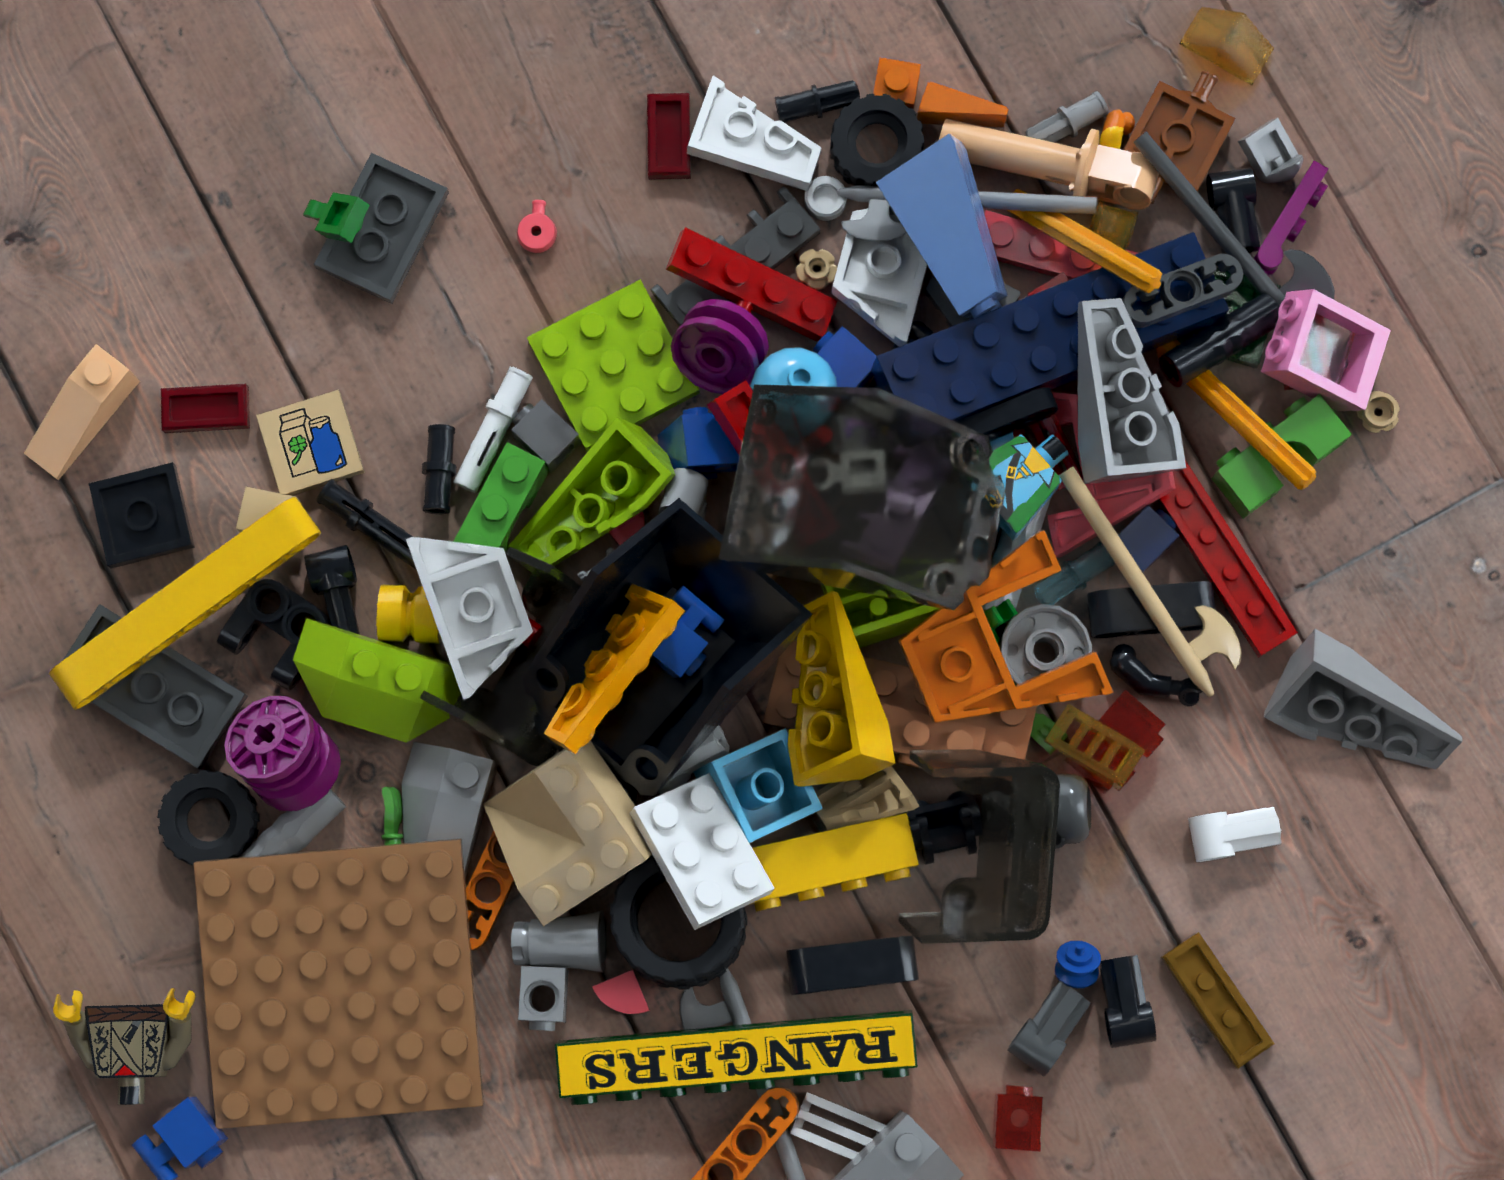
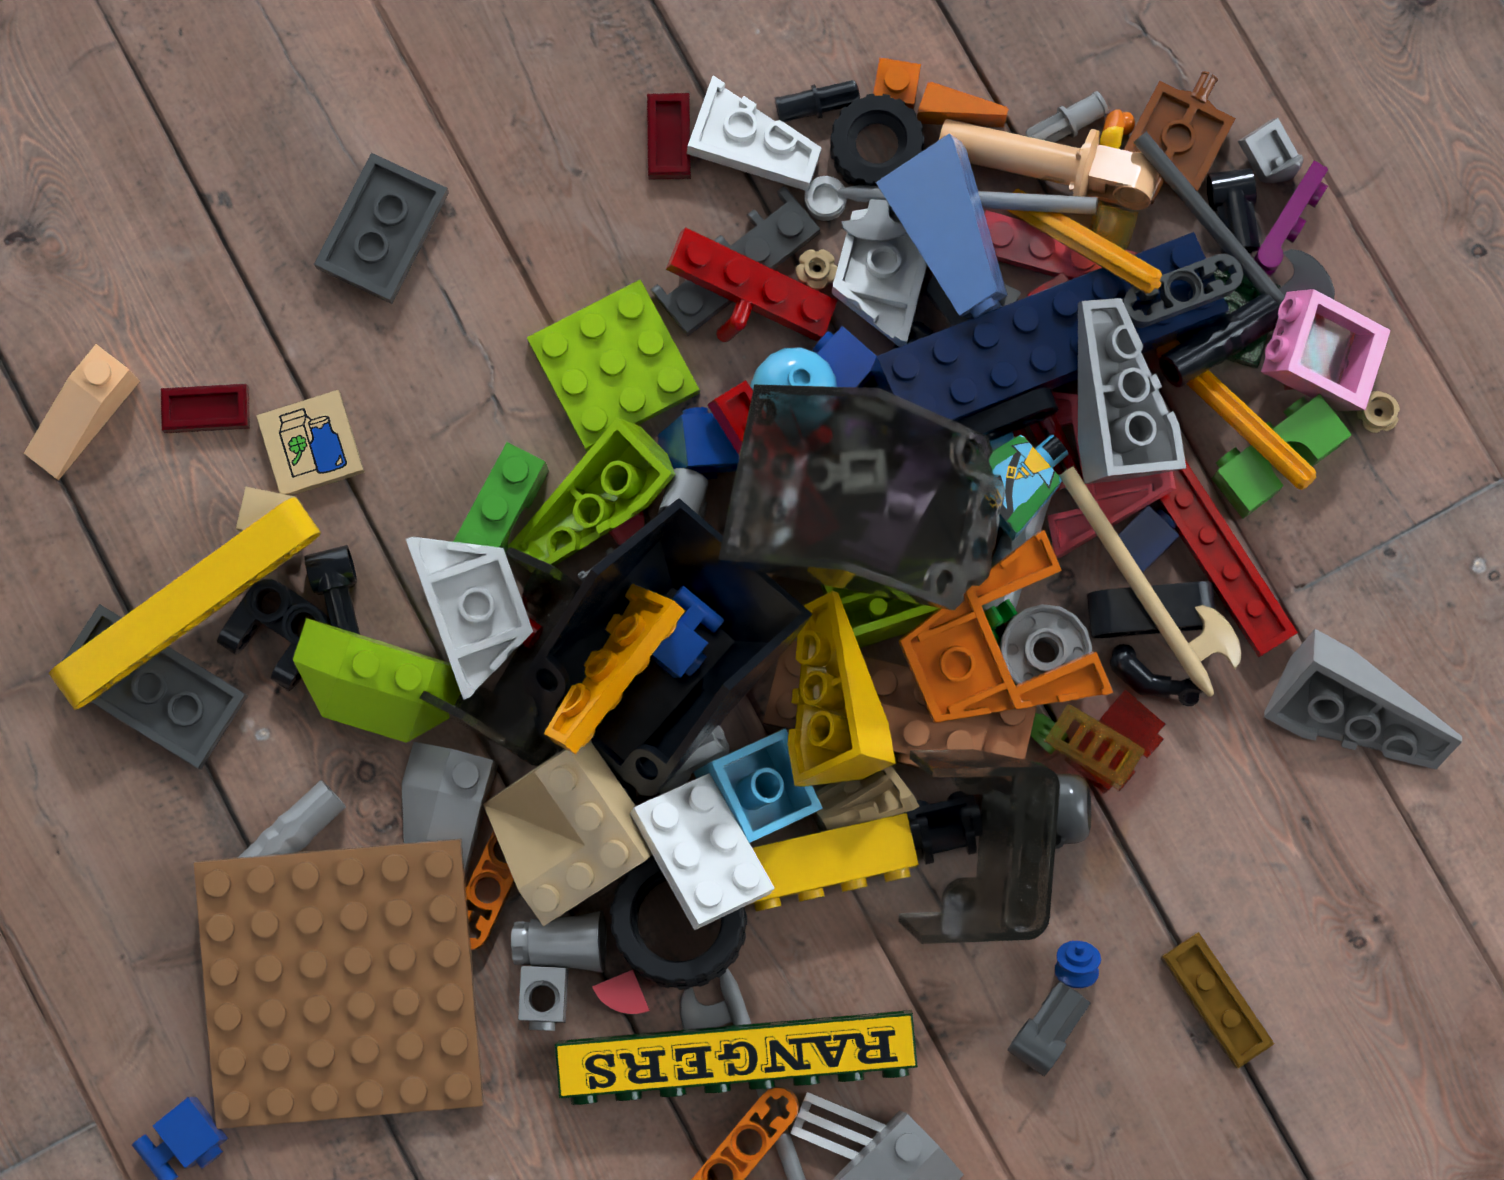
torso [53,988,196,1105] -> none
black plate [89,462,195,569] -> none
black tyre [157,770,260,866] -> none
magenta wheel [224,696,341,811] -> none
green plate [303,192,370,243] -> none
black pin [316,479,417,570] -> none
yellow wheel [376,585,442,644] -> none
bright green piece [381,787,403,845] -> none
black pin [422,424,457,515] -> none
white pin [453,367,533,493] -> none
flat silver brick [511,399,581,473] -> none
coral piece [517,200,557,253] -> none
magenta wheel [670,299,769,394] -> none
black beam [786,936,919,995] -> none
clear red brick [992,1085,1043,1152] -> none
clear light blue axle [1034,541,1115,605] -> none
black piece [1100,955,1156,1048] -> none
clear yellow slope [1179,7,1274,85] -> none
white piece [1188,807,1281,862] -> none

